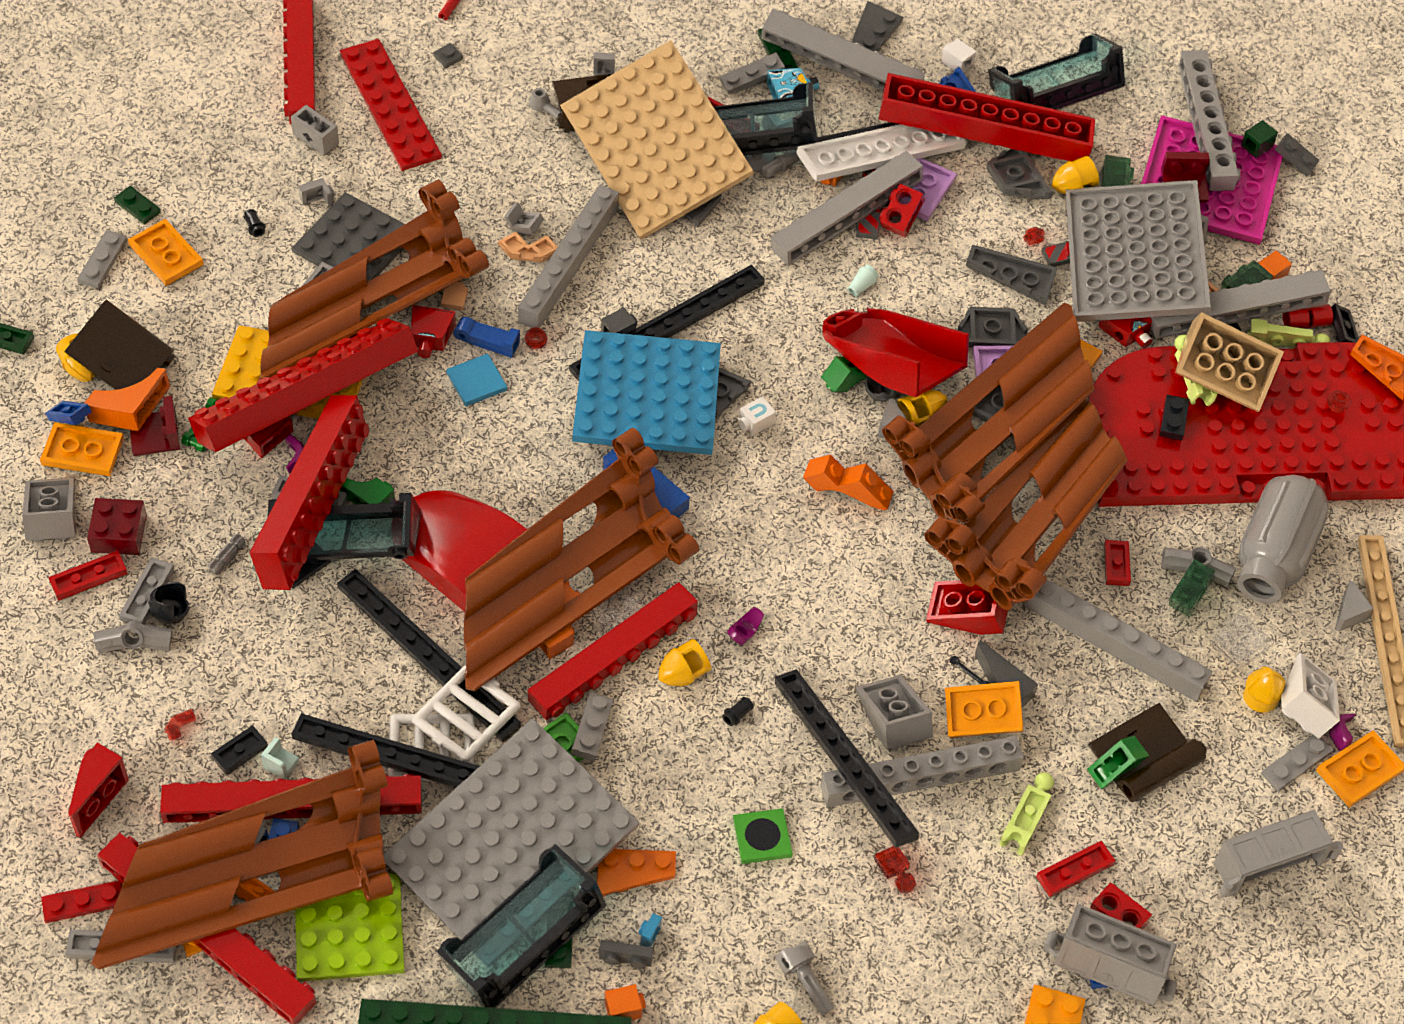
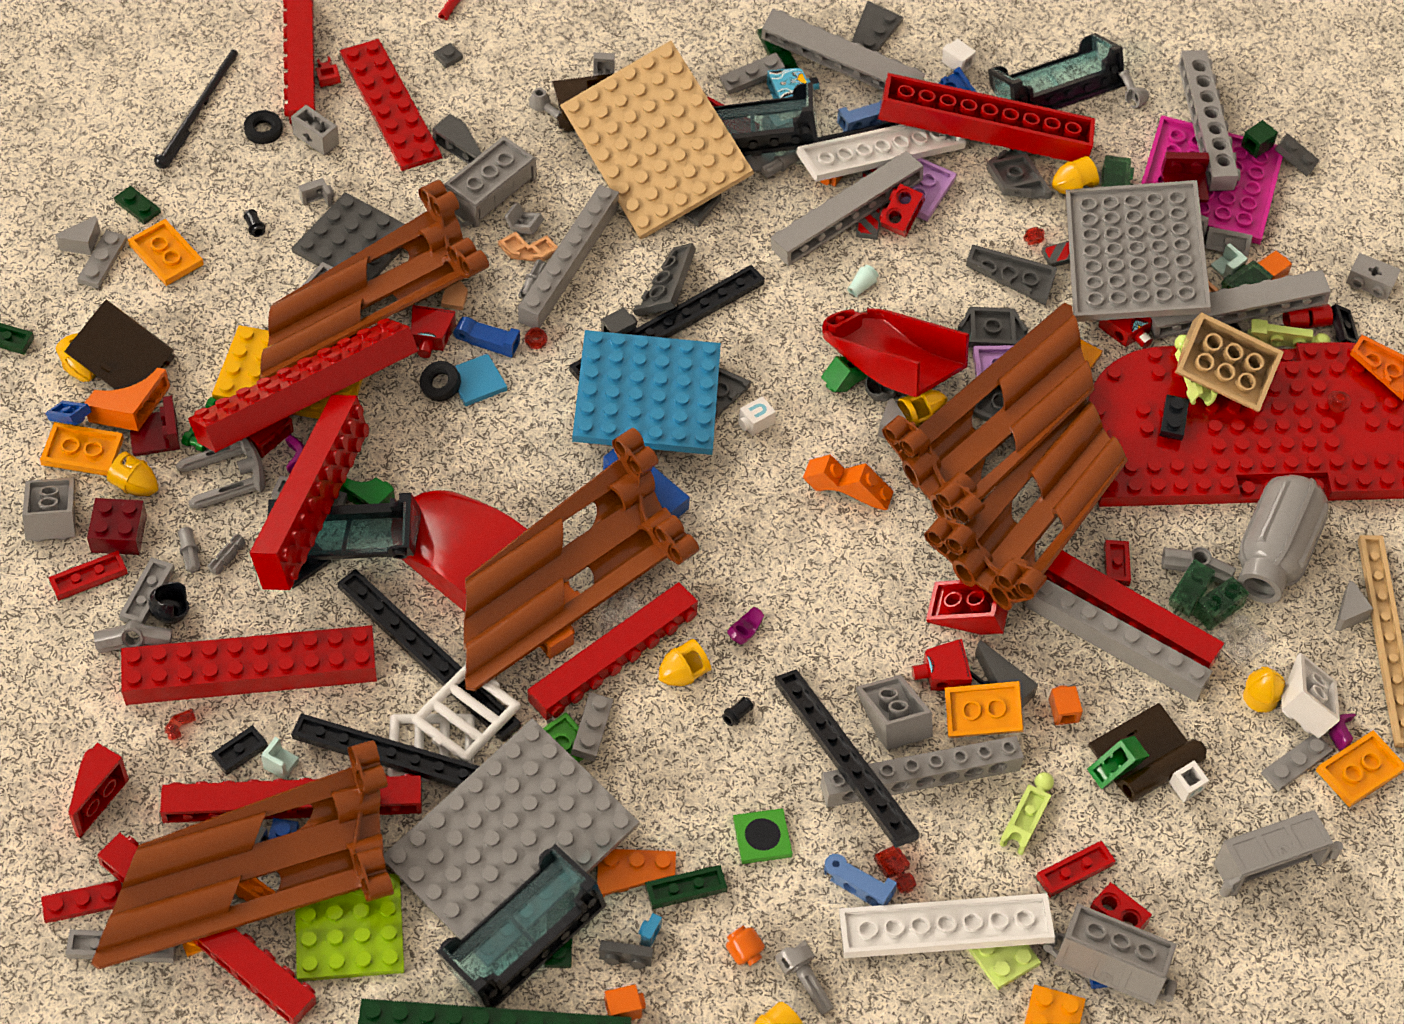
none -> light grey slope [55,216,100,255]
none -> yellow helmet [107,451,159,496]
none -> red brick [121,625,377,705]
none -> black bar [154,49,238,169]
none -> light grey piece [176,437,266,509]
none -> light grey axle [178,527,200,573]
none -> black tyre [244,110,283,144]
none -> red plate [315,56,341,87]
none -> black tyre [419,361,461,402]
none -> dark grey slope [432,114,482,164]
none -> light grey container [444,136,536,228]
none -> light grey axle [518,259,547,299]
none -> dark grey wing [633,243,696,316]
none -> dark green plate [645,865,727,910]
none -> orange head [726,925,765,967]
none -> medium blue leg [824,854,897,906]
none -> medium blue leg [837,100,887,132]
none -> white plate [839,893,1055,958]
none -> red torso [912,639,972,691]
none -> yellowish green plate [968,945,1041,990]
none -> red brick [1044,550,1224,669]
none -> orange brick [1048,685,1083,725]
none -> light grey bar [1119,69,1149,109]
none -> white brick [1169,760,1209,803]
none -> clear green brick [1193,576,1249,631]
none -> light grey plate [1204,226,1253,257]
none -> light aqua panel [1211,243,1248,281]
none -> light grey brick [1346,253,1401,300]

